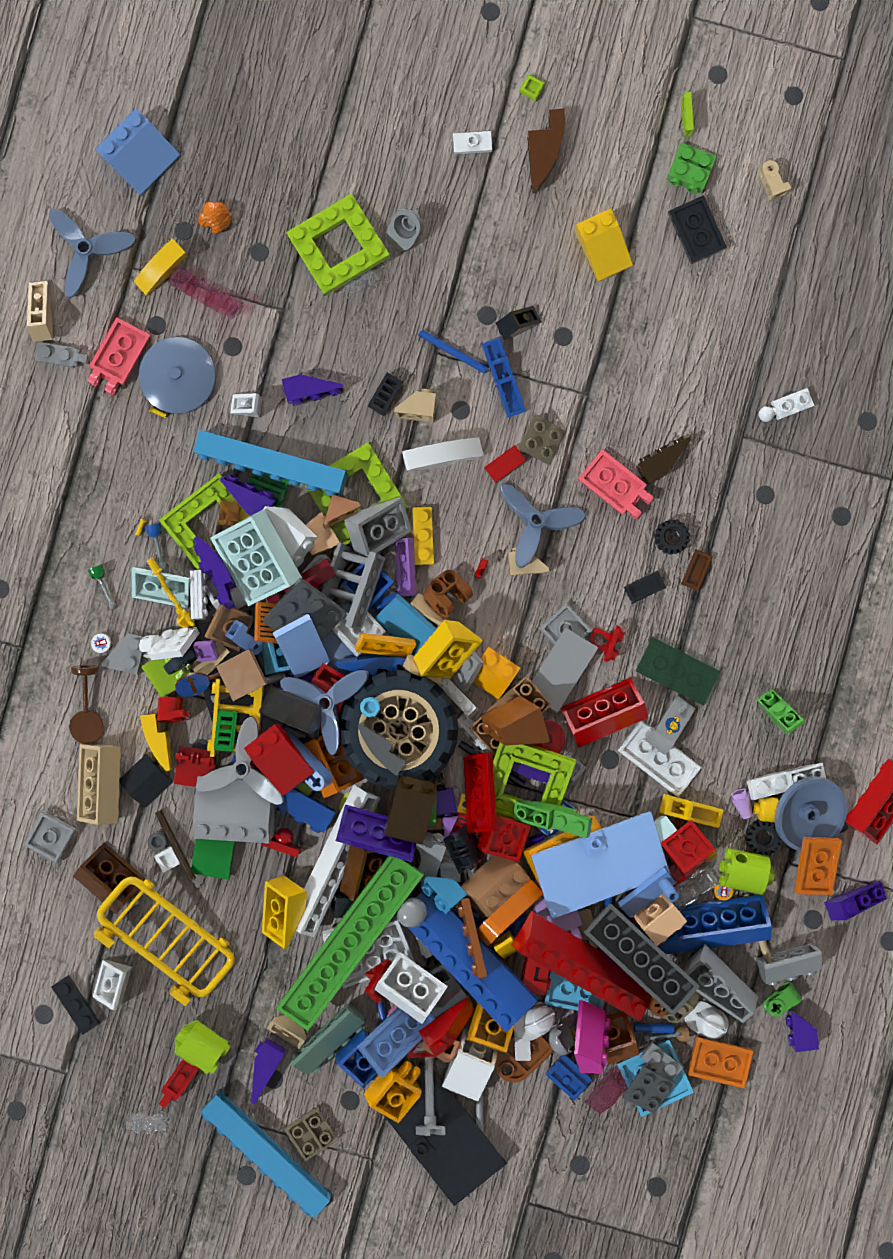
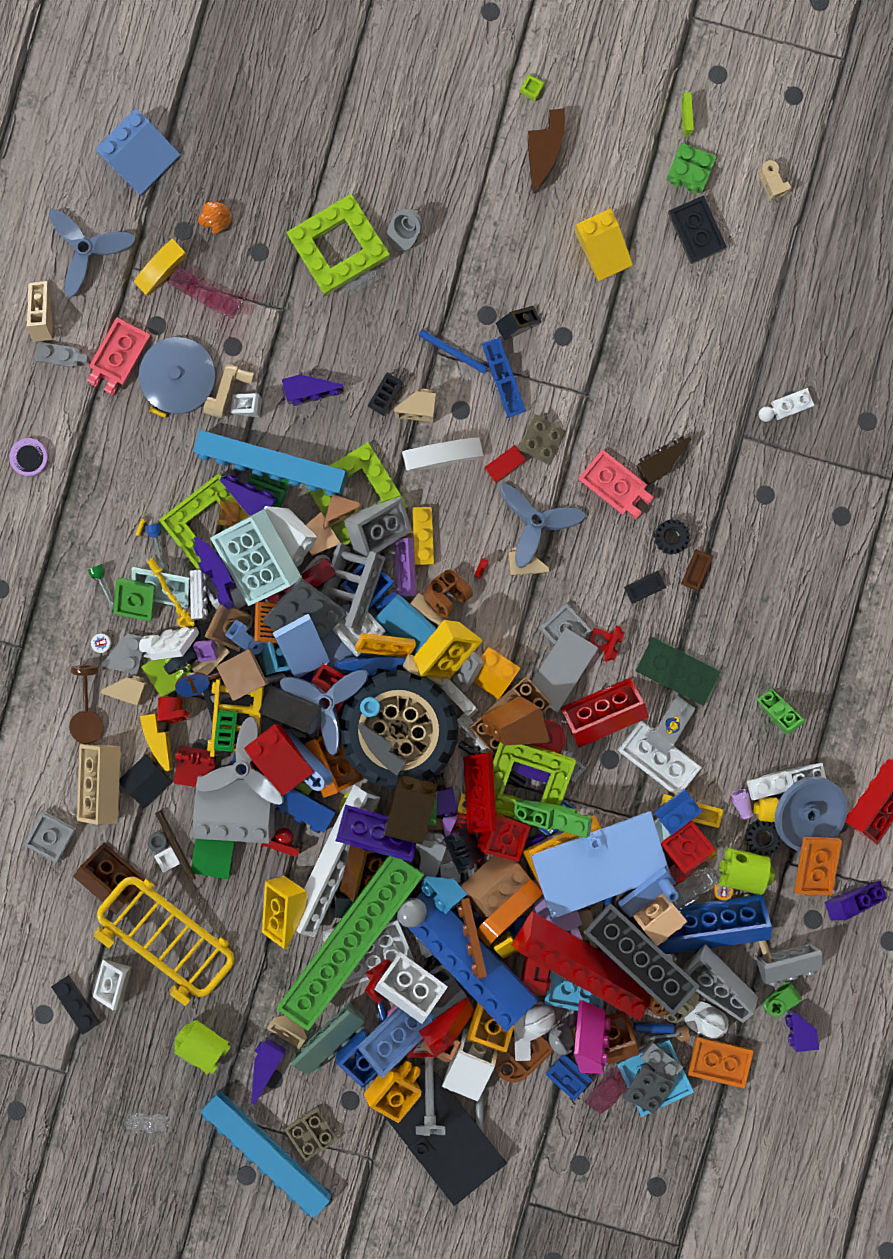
red hinge [159,1059,199,1108] -> none
white plate [453,131,492,155] -> none
none -> tile [9,438,49,476]
none -> tan slope [101,675,148,706]
none -> bright green tile [113,577,156,622]
none -> tan beam [203,364,255,418]
none -> blue plate [653,789,702,835]

